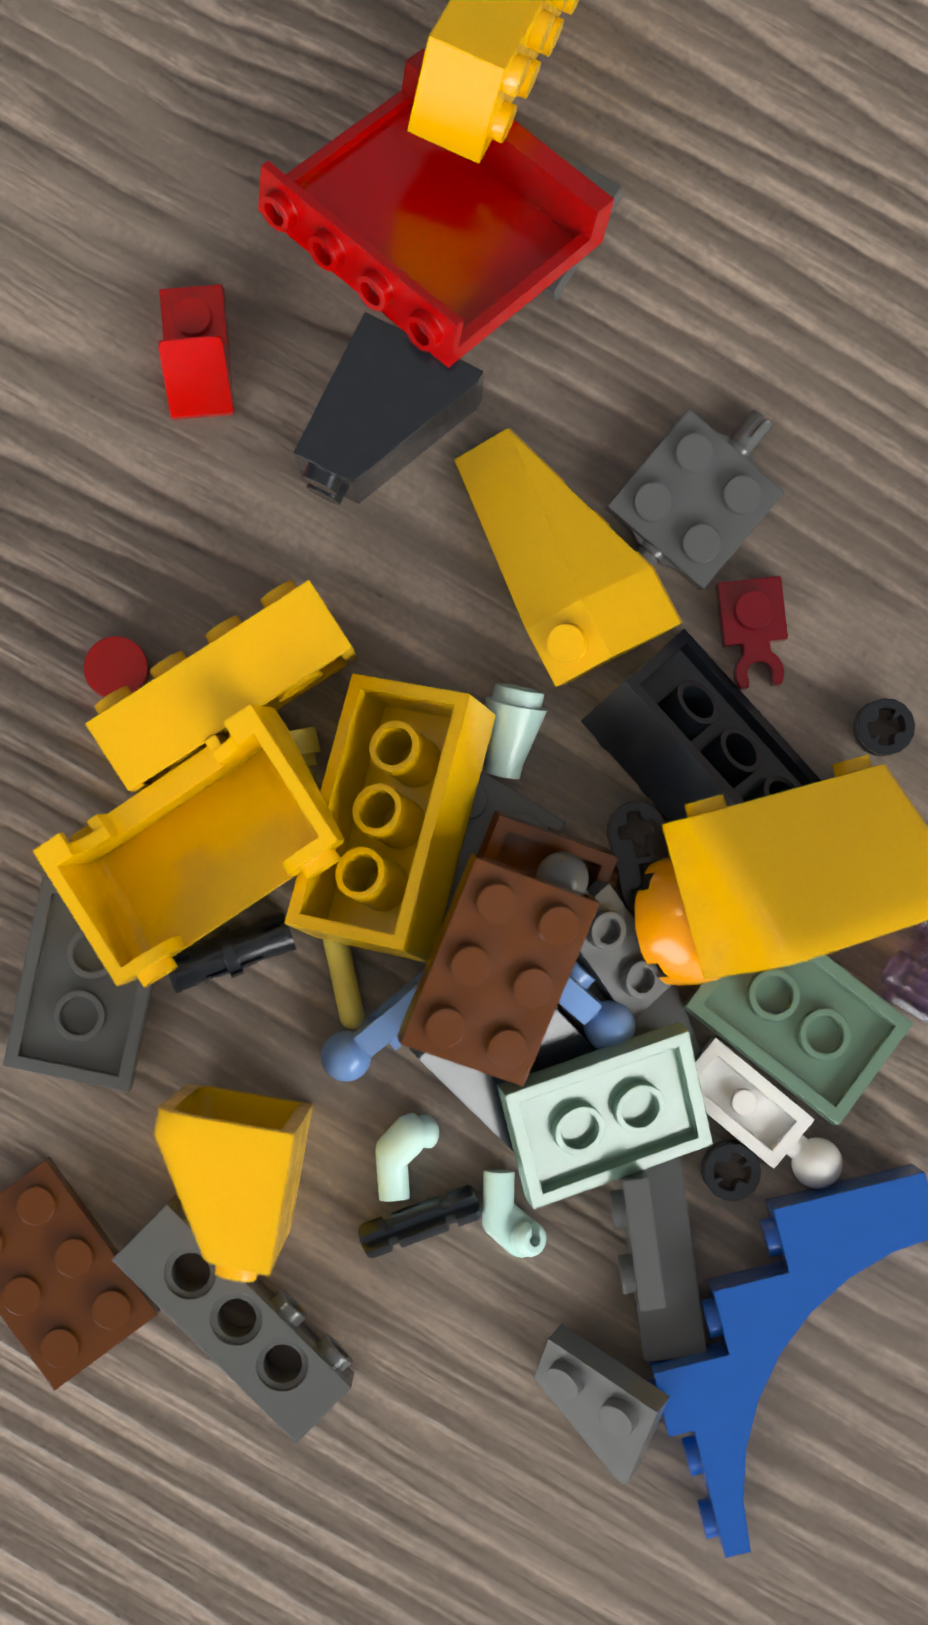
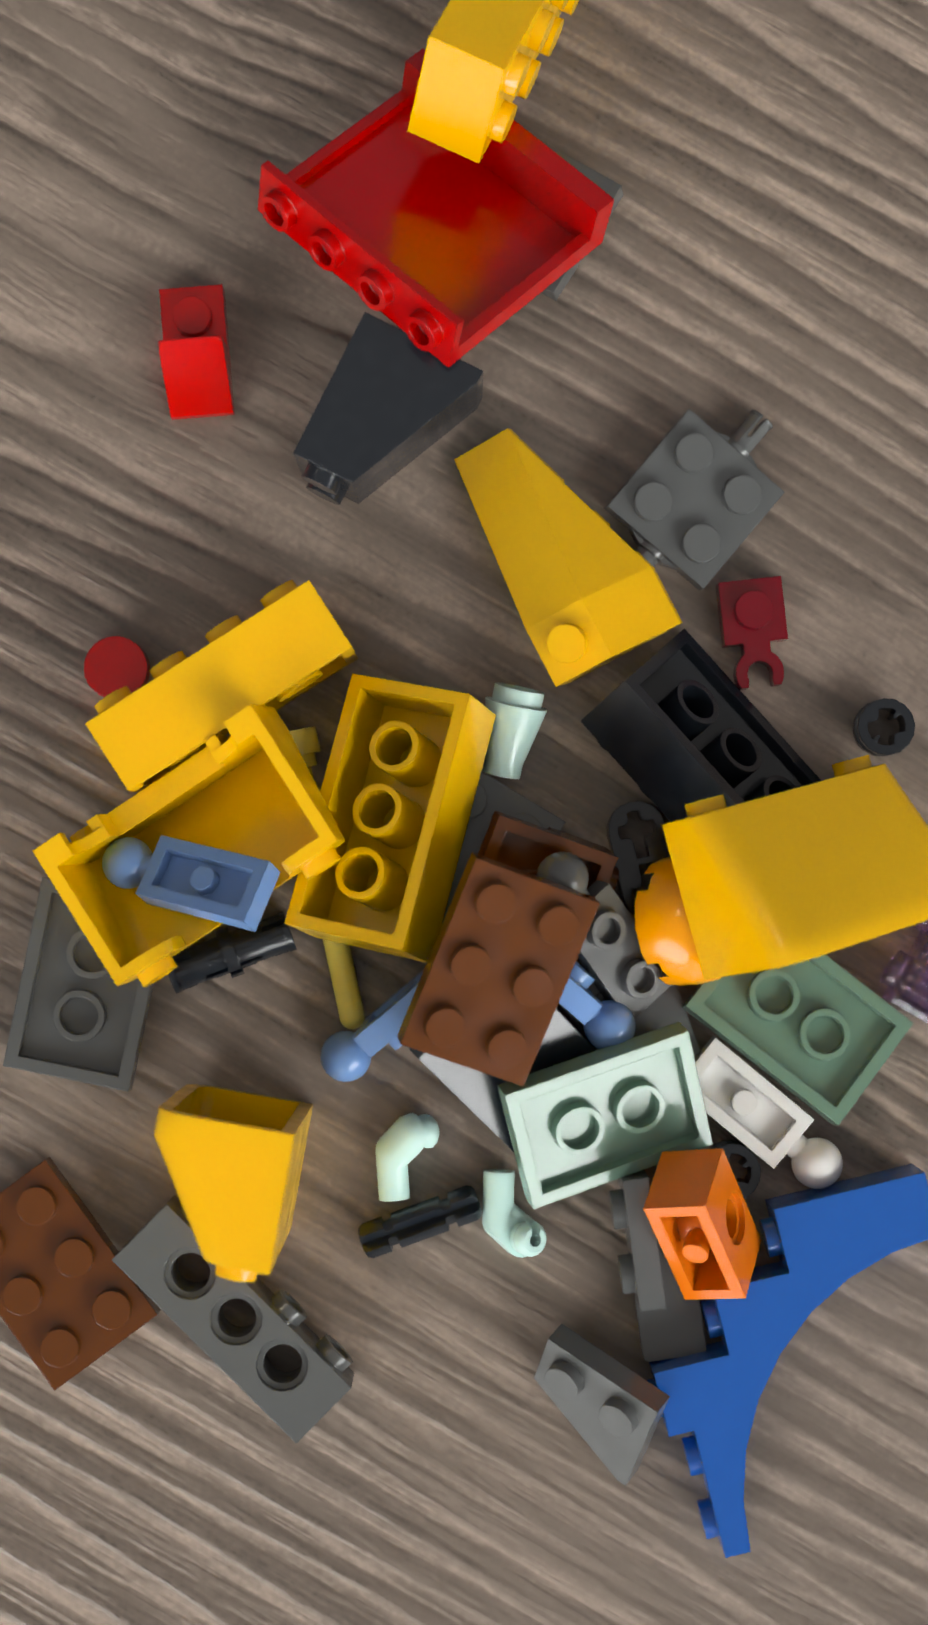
none -> medium blue plate [102,835,280,932]
none -> orange brick [643,1148,762,1300]

